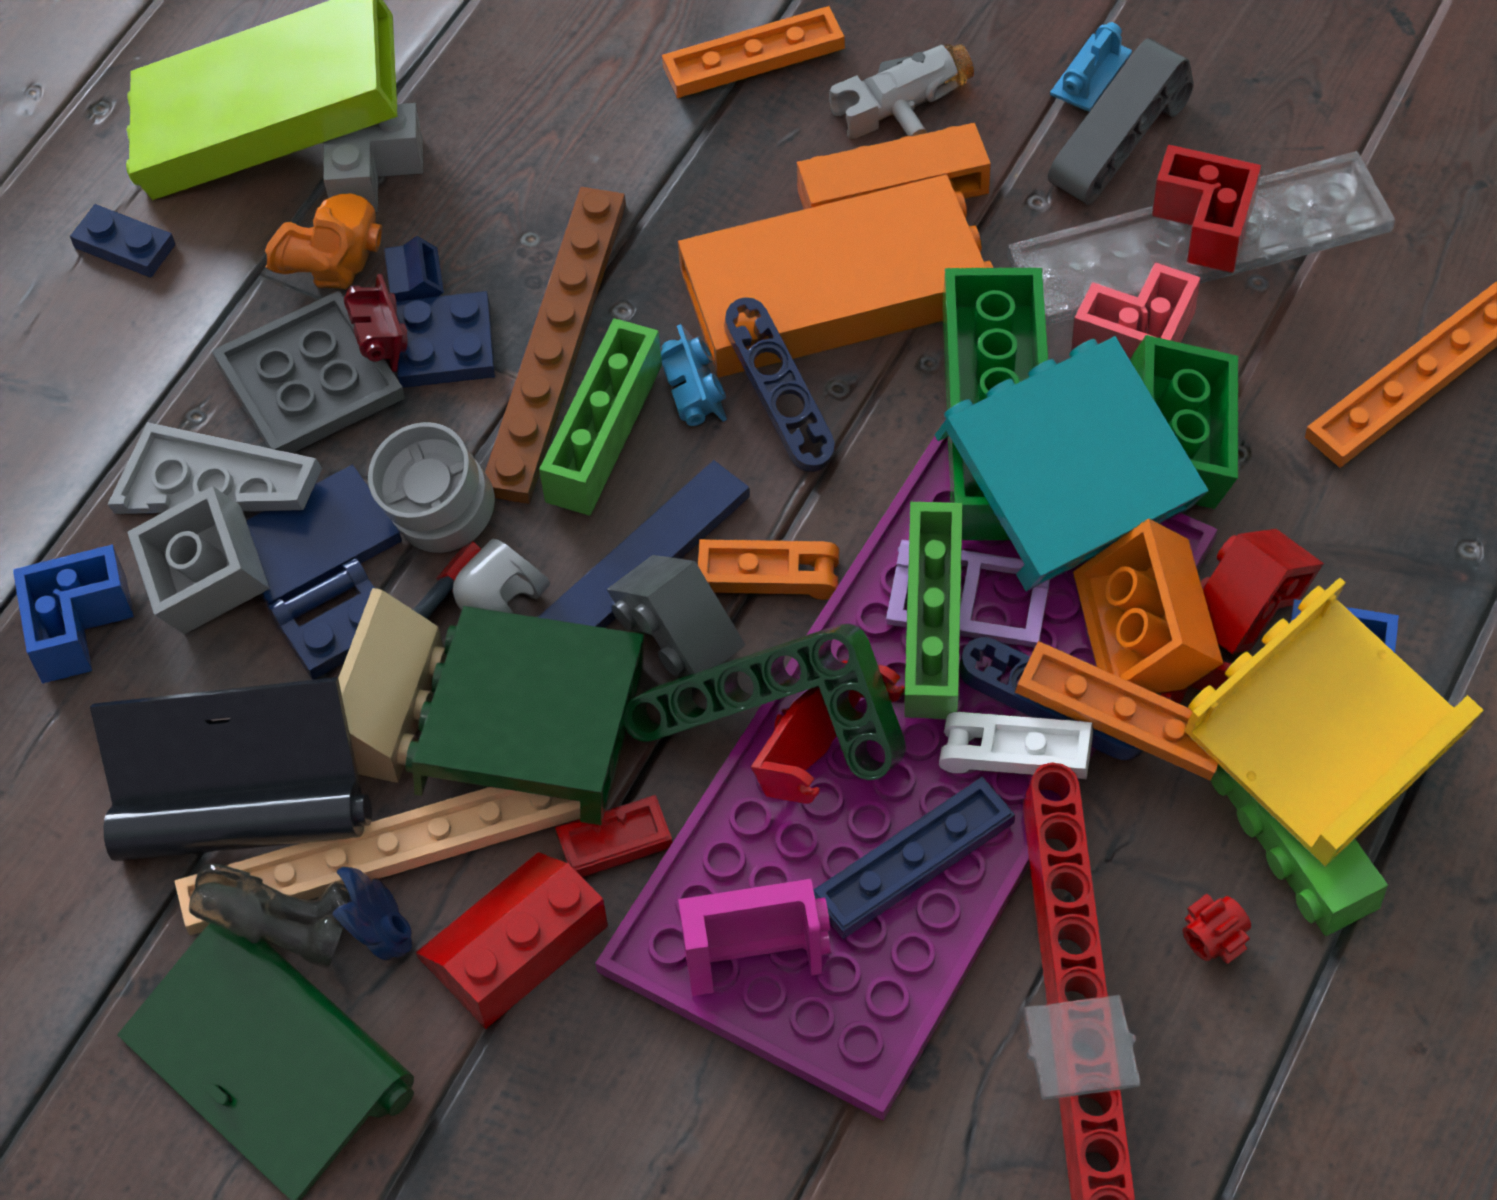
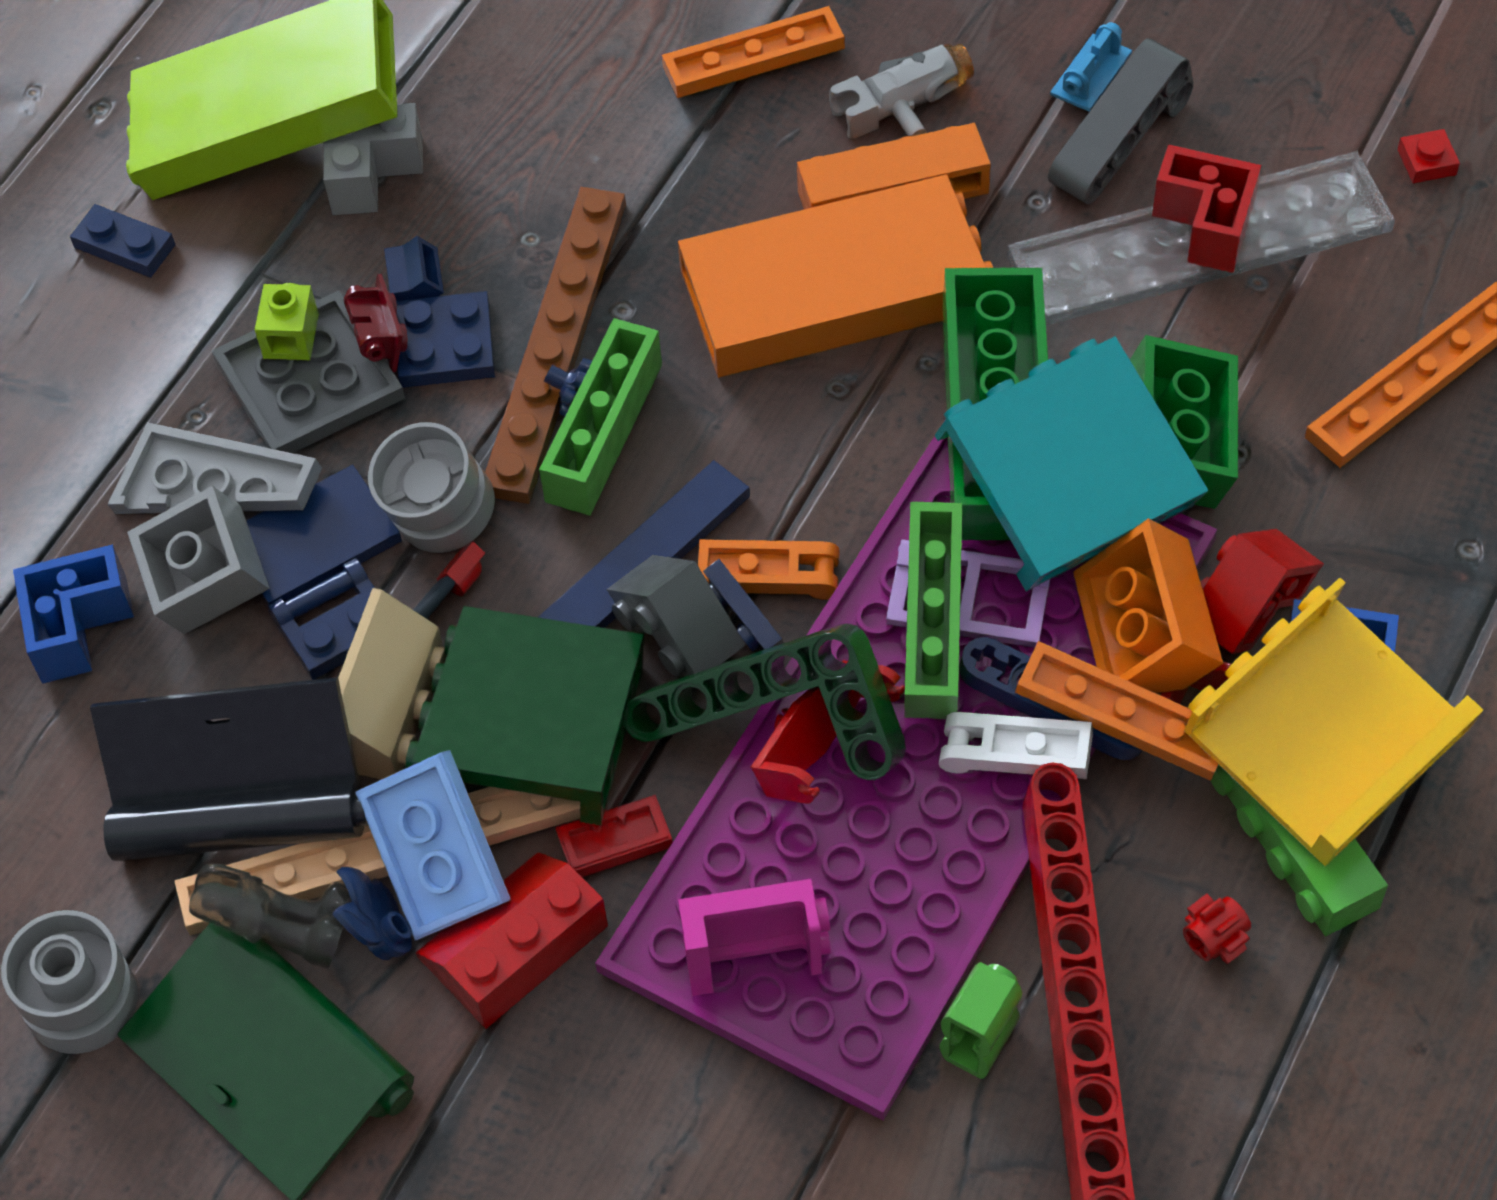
orange head [265,193,382,290] -> none
light grey helmet [453,539,551,614] -> none
dark azure hinge [661,324,727,426] -> none
dark blue beam [724,297,835,472] -> none
dark blue tile [813,777,1015,939] -> none
clear piece [1023,995,1141,1100] -> none
coral brick [1071,262,1201,359] -> none
none -> light grey wheel [1,910,138,1054]
none -> lime brick [255,283,319,360]
none -> light blue tile [355,750,511,941]
none -> dark blue plant [543,358,593,417]
none -> dark blue plate [703,559,784,652]
none -> bright green brick [940,962,1022,1079]
none -> red plate [1397,129,1460,184]

